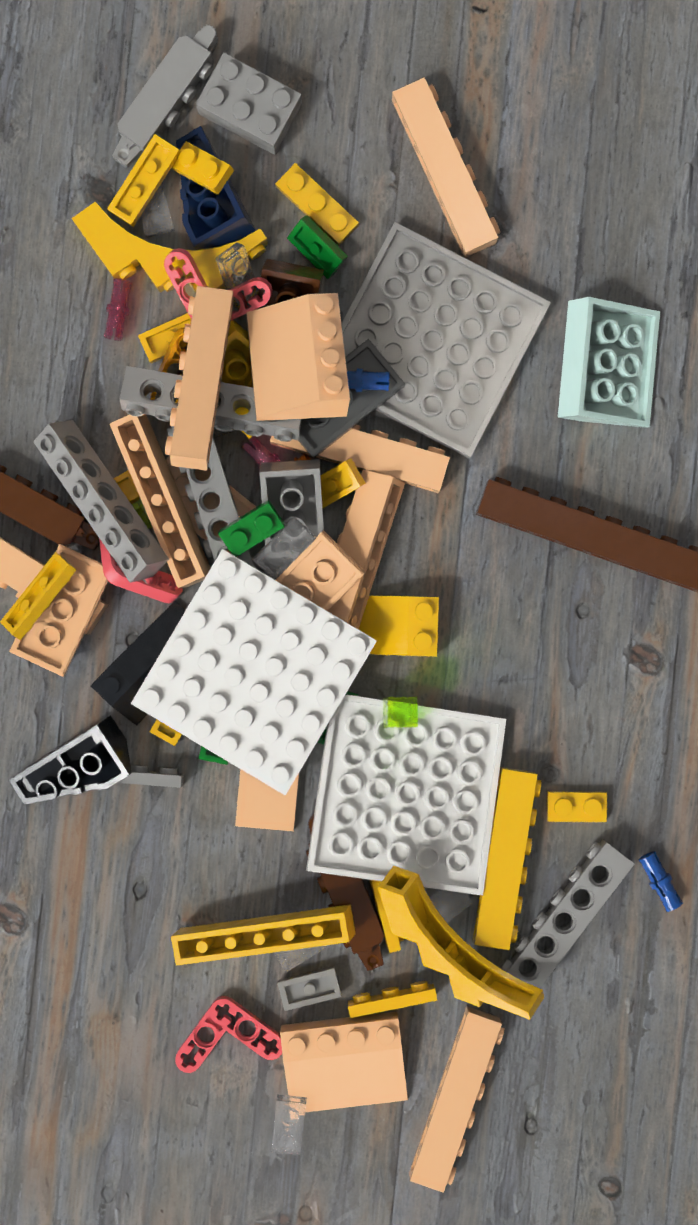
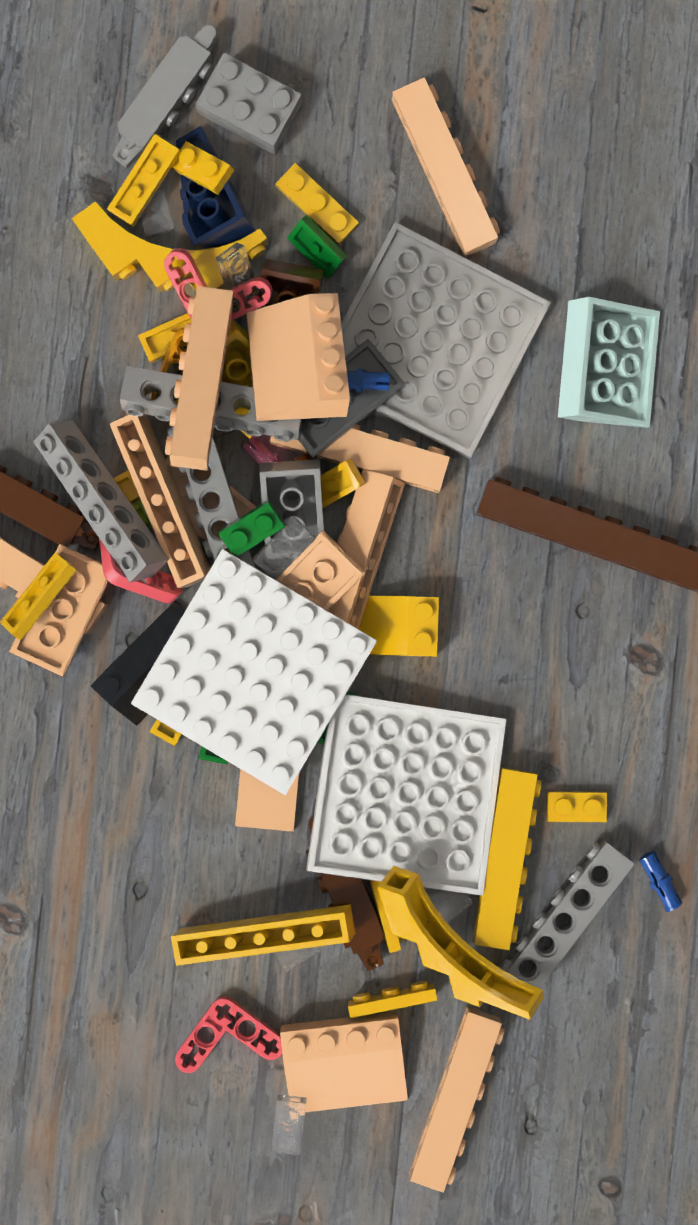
black wedge [9,715,132,805] -> none
clear pink pin [104,279,132,341] -> none
light grey plate [122,765,184,788] -> none
light grey plate [277,966,342,1011] -> none
clear neon green brick [383,697,418,729] -> none

